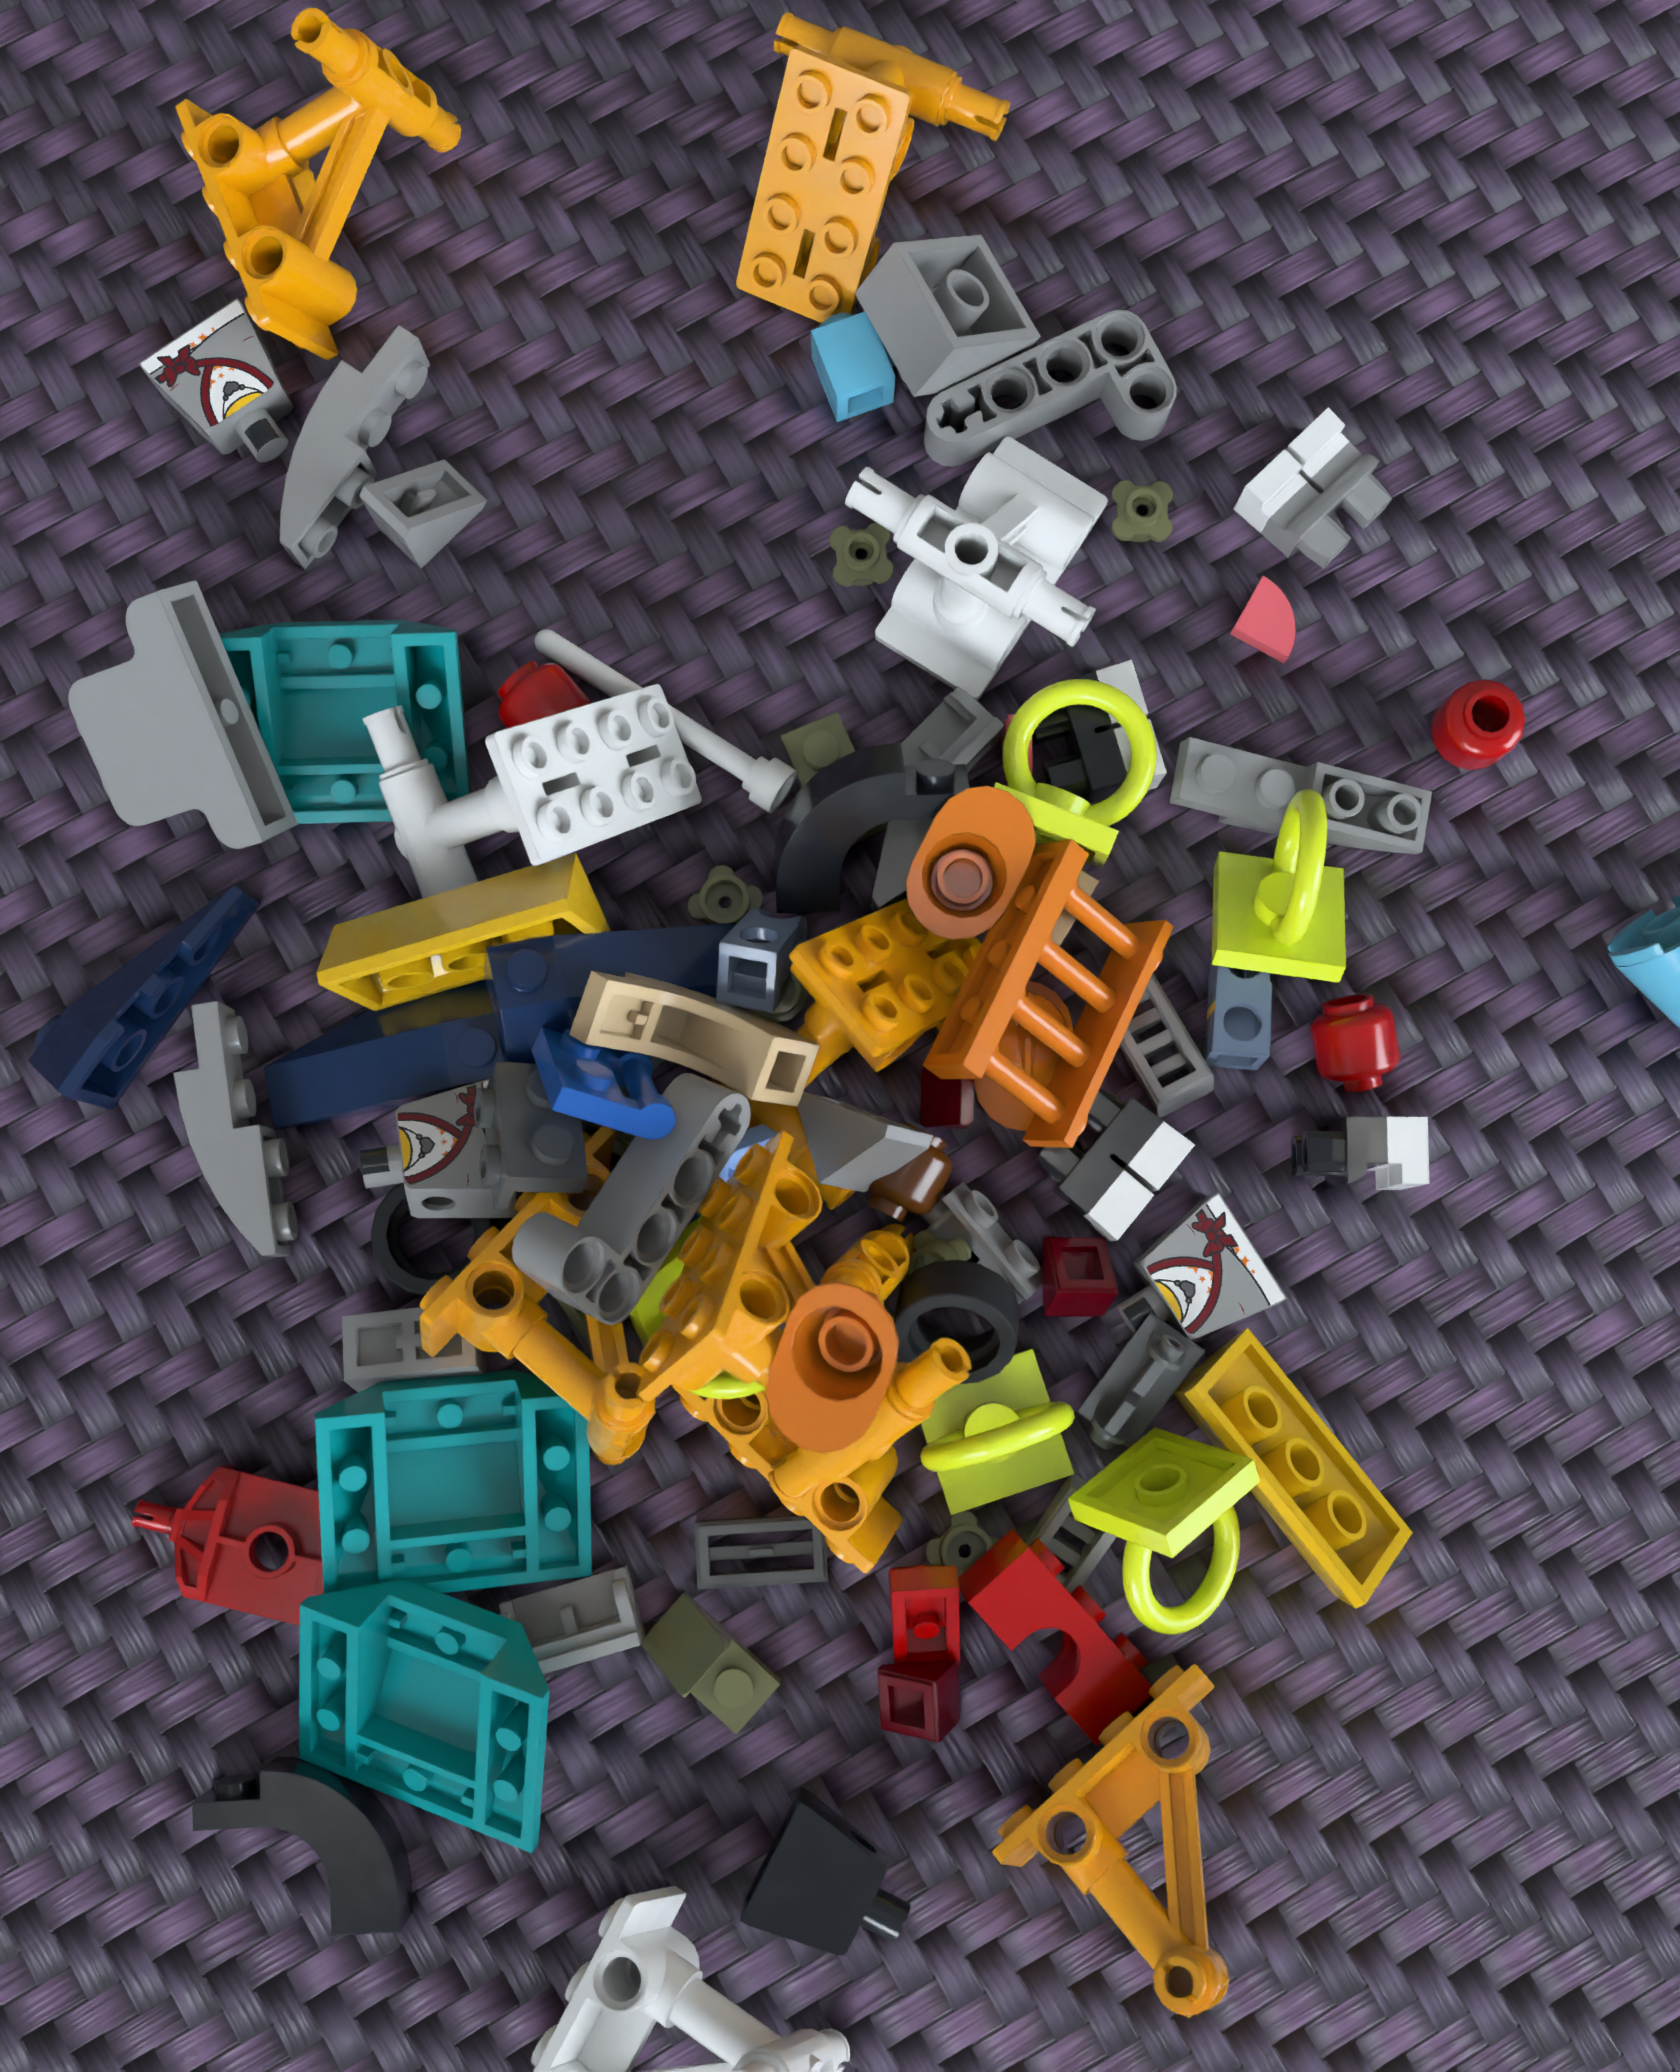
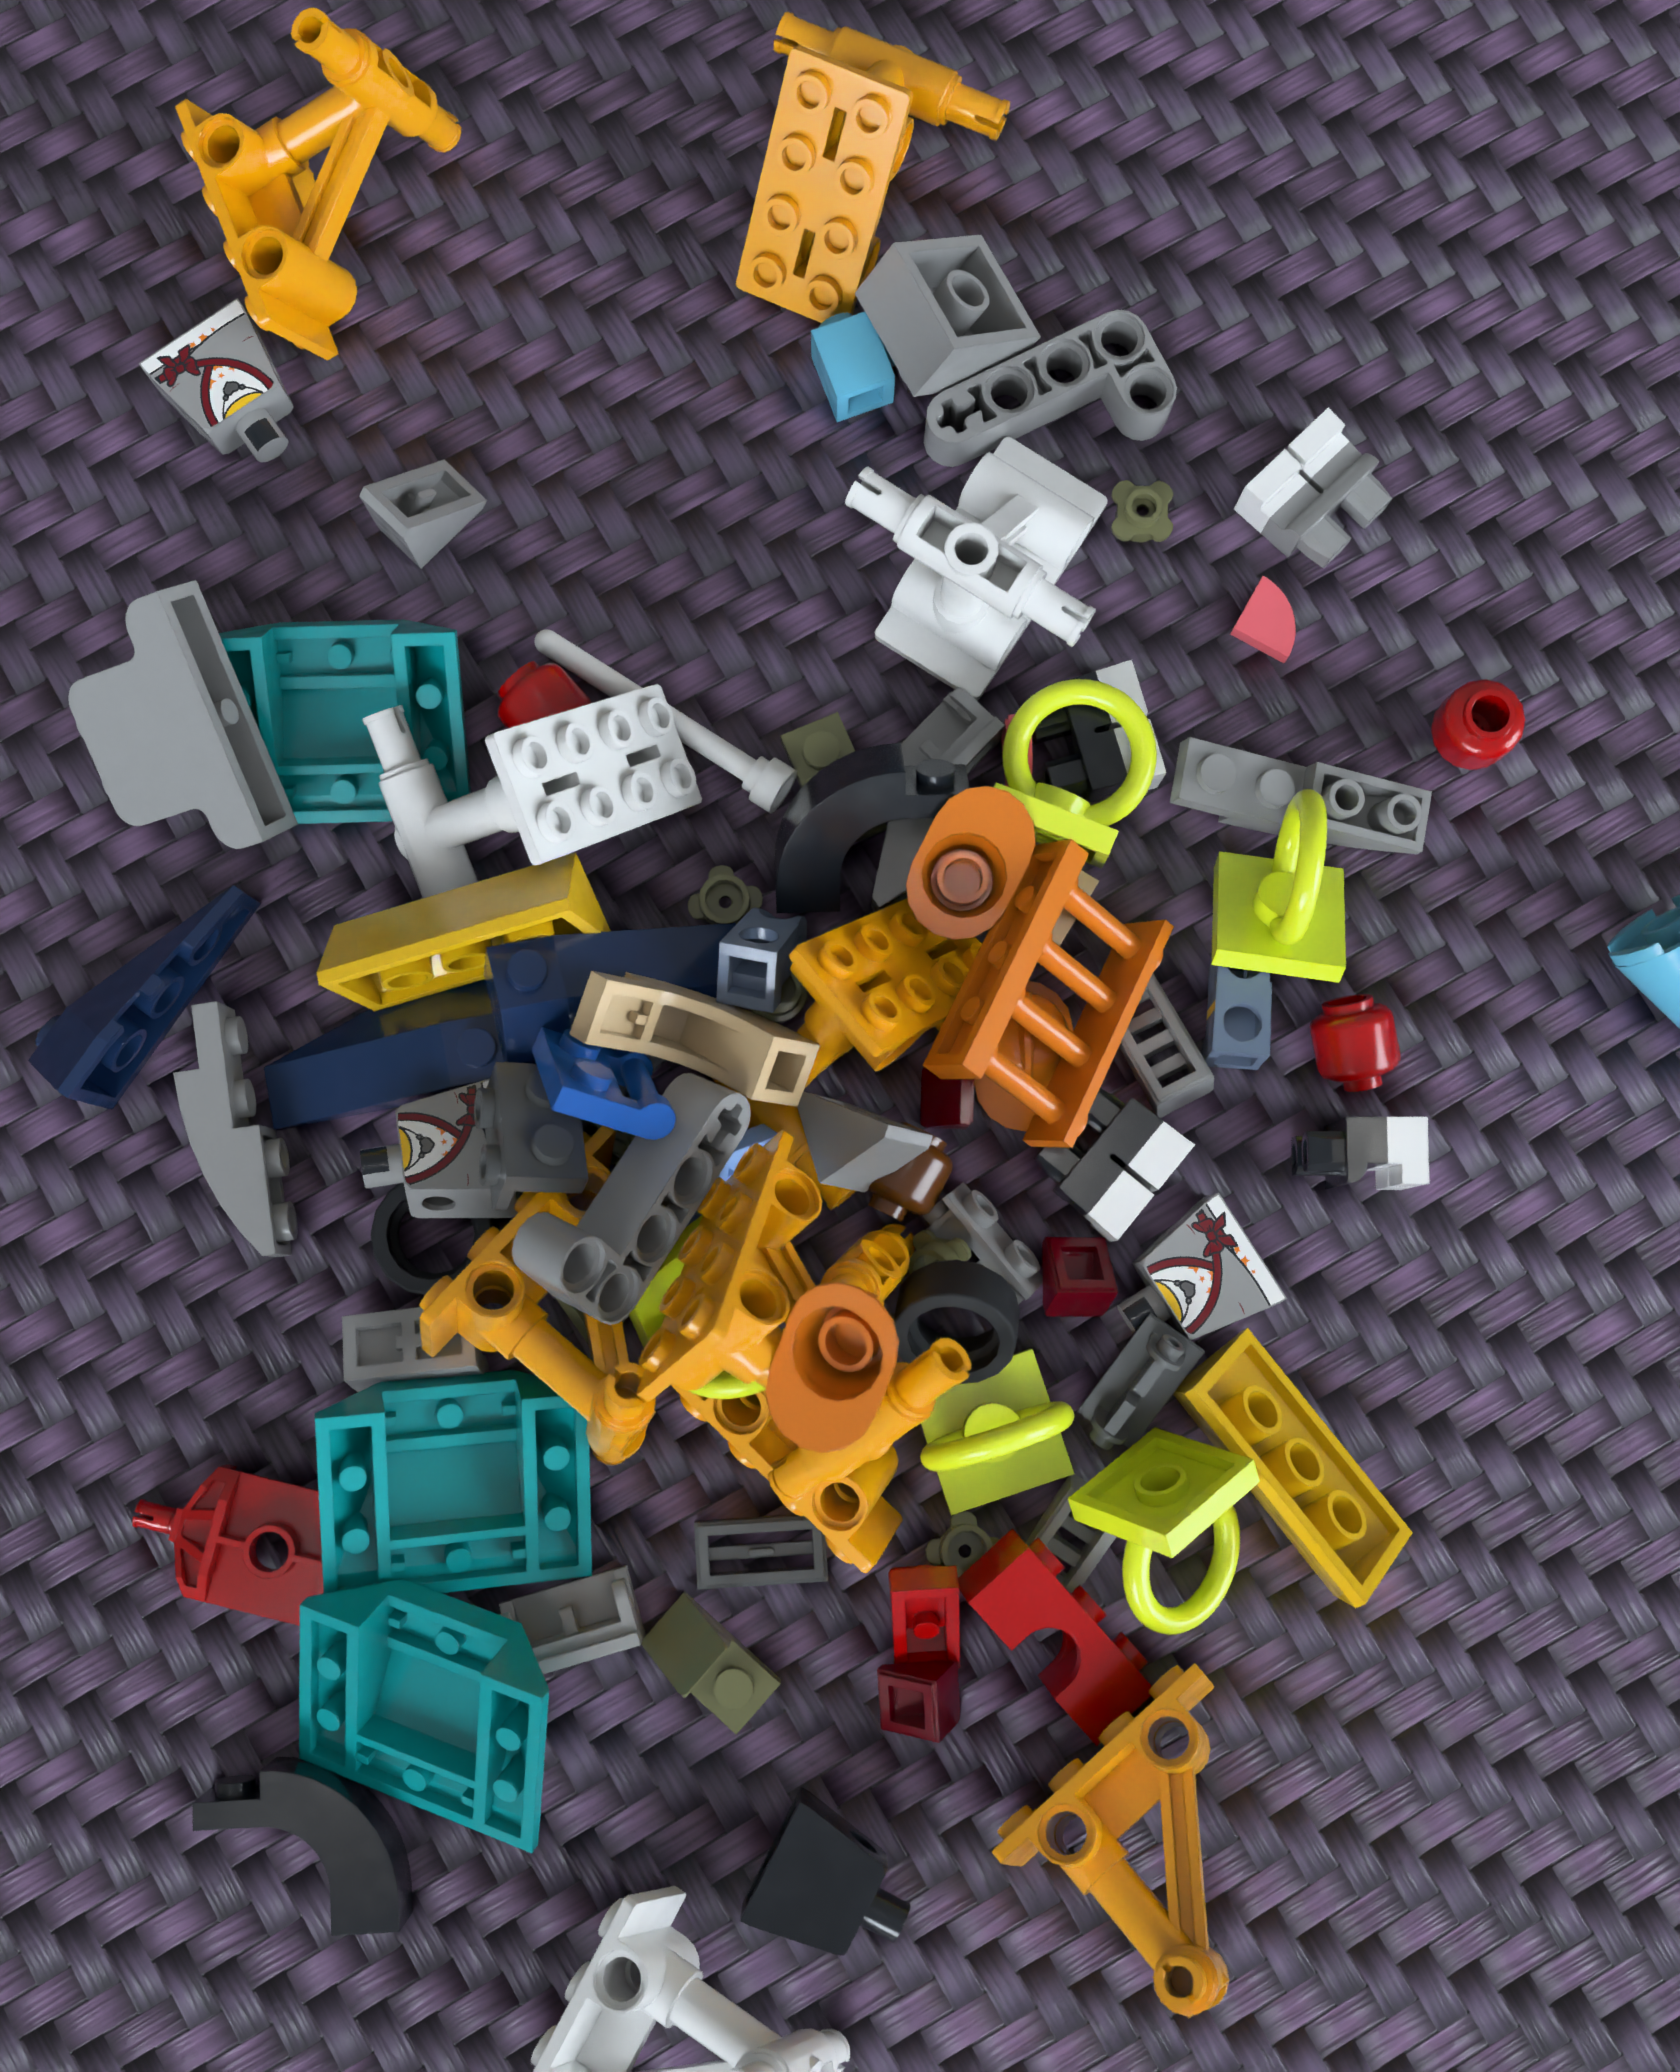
light grey slope [280,325,430,570] -> none
olive plate [829,523,894,587] -> none

